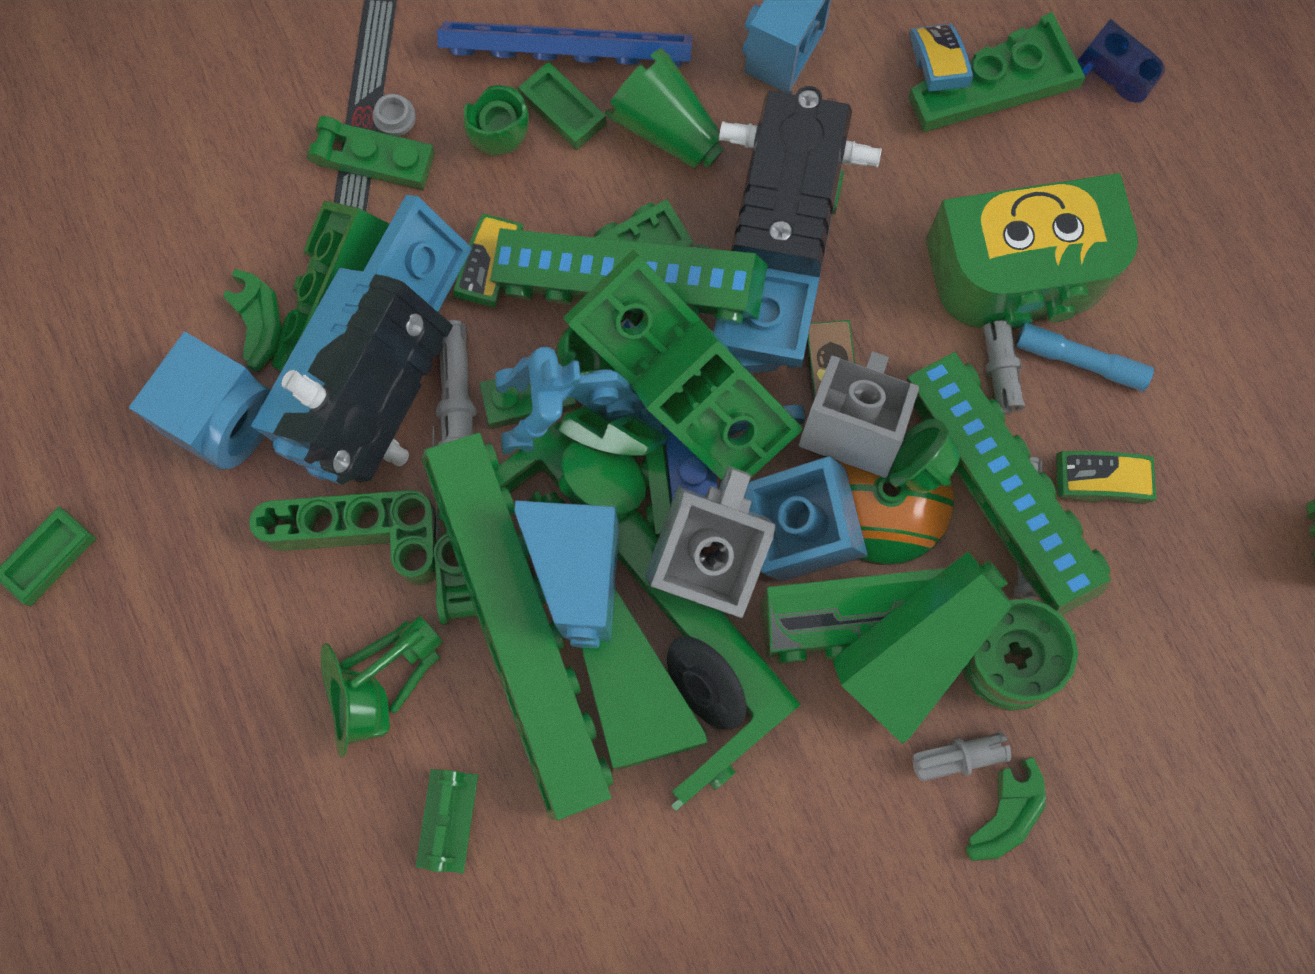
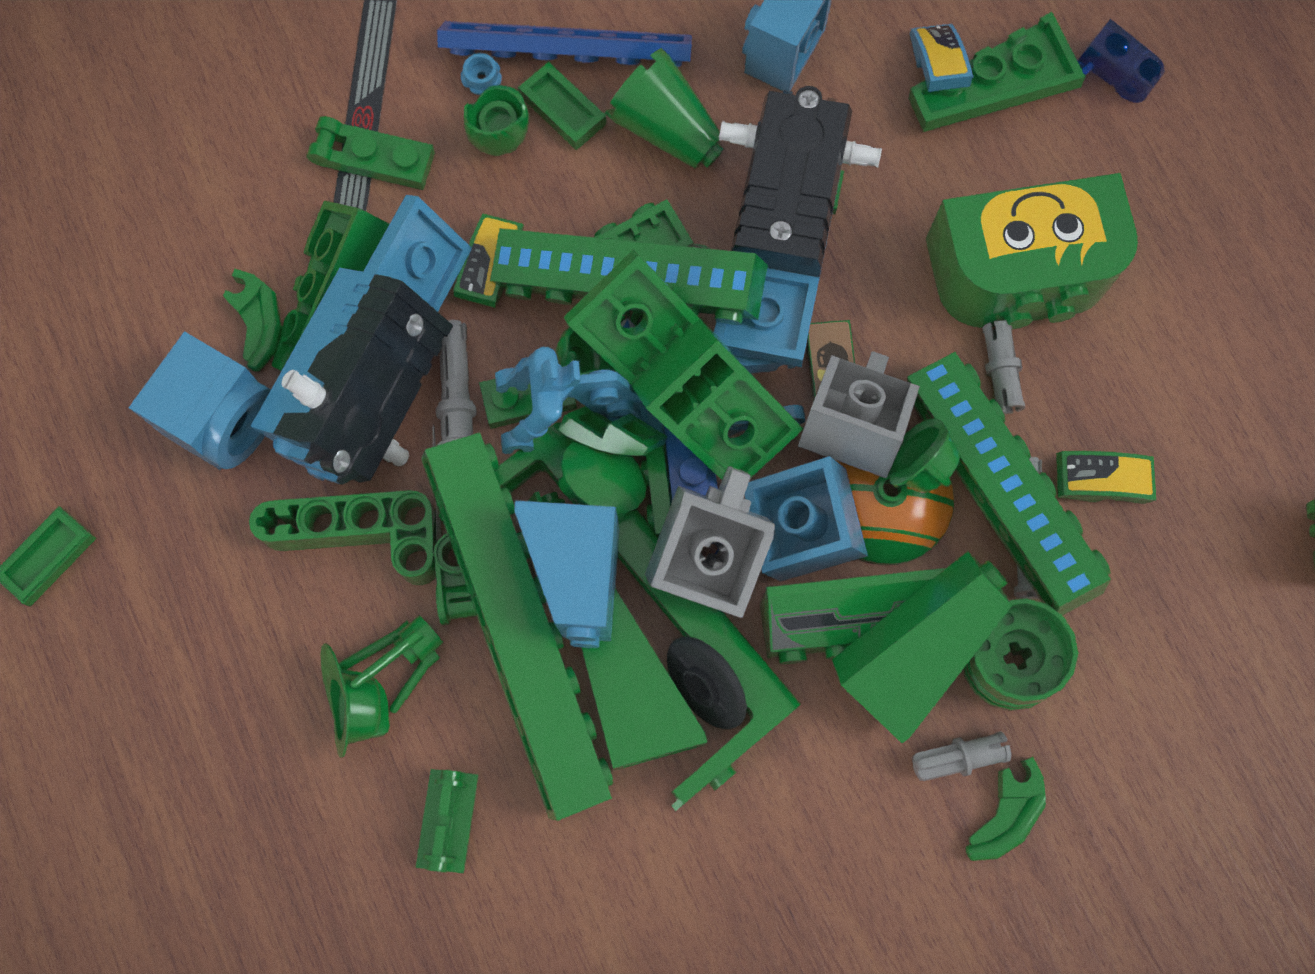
light grey plate [373,94,416,136] -> none
dark azure piece [1015,323,1154,392] -> none
none -> dark azure plate [461,53,502,95]

